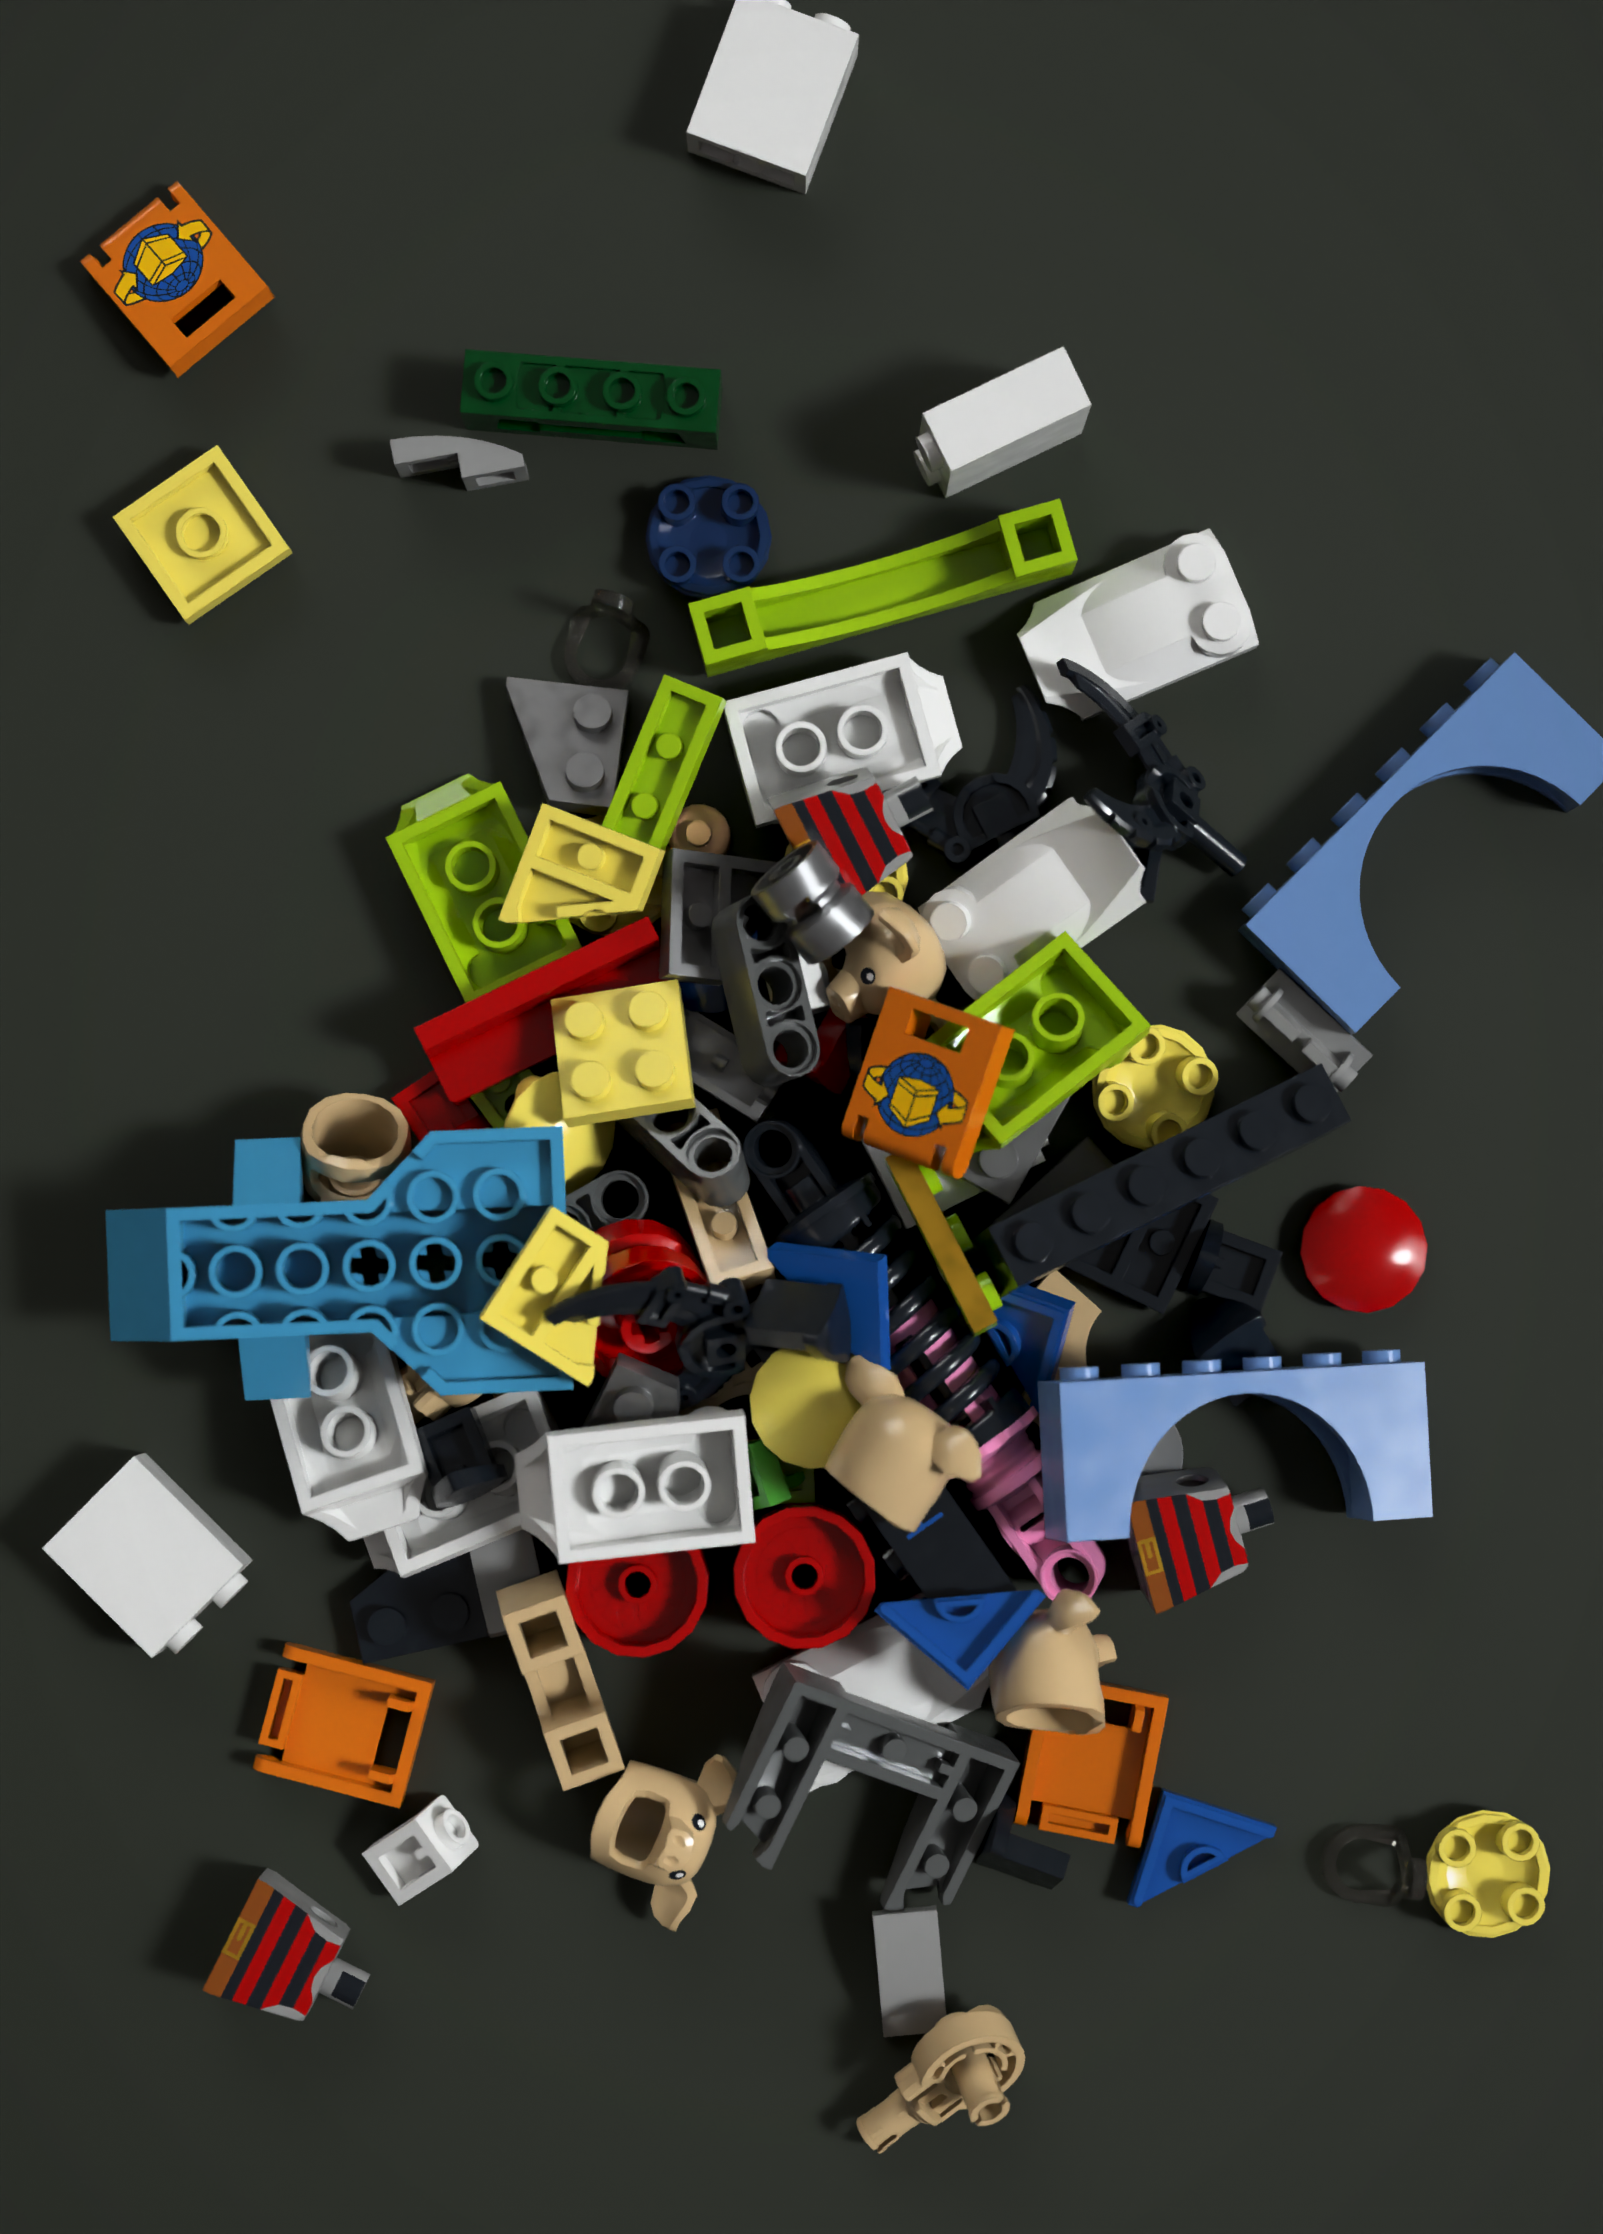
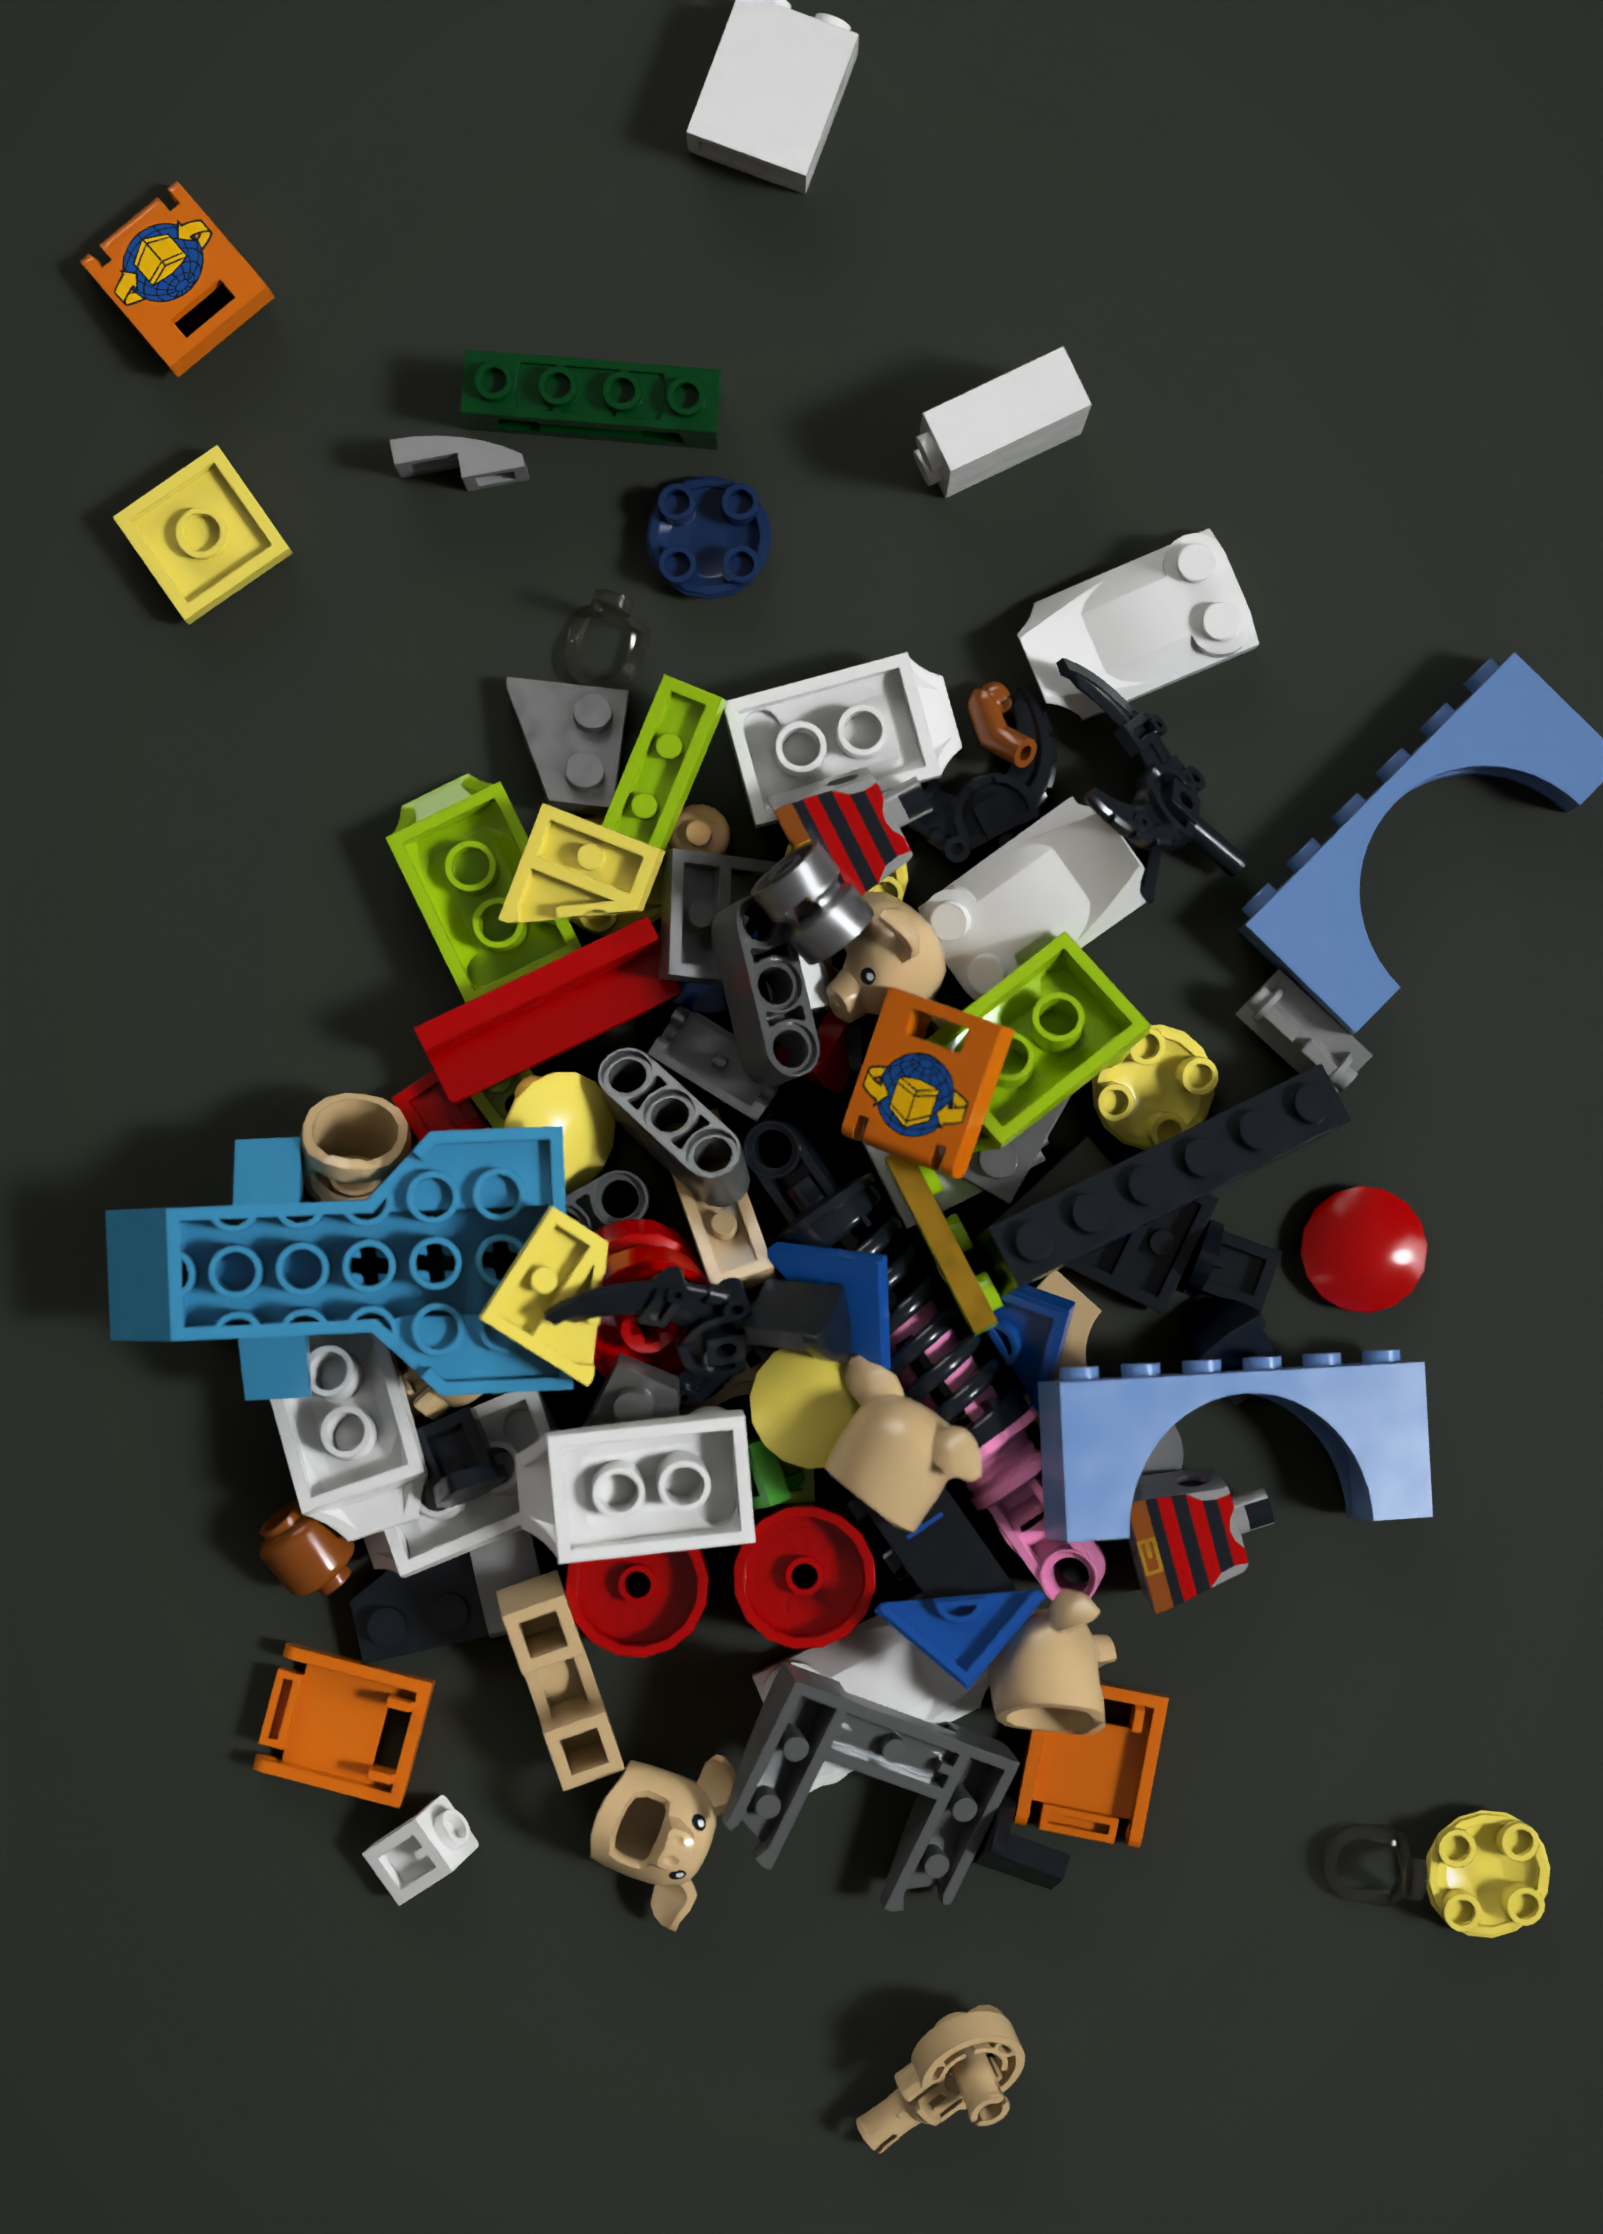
white brick [42,1453,253,1658] -> none
torso [203,1868,371,2021] -> none
light yellow plate [551,979,696,1128] -> none
lime arch [688,498,1078,678] -> none
light grey slope [872,1905,946,2037] -> none
blue tile [1126,1788,1277,1908] -> none
none -> dark orange head [259,1499,355,1596]
none -> dark orange arm [967,681,1037,768]

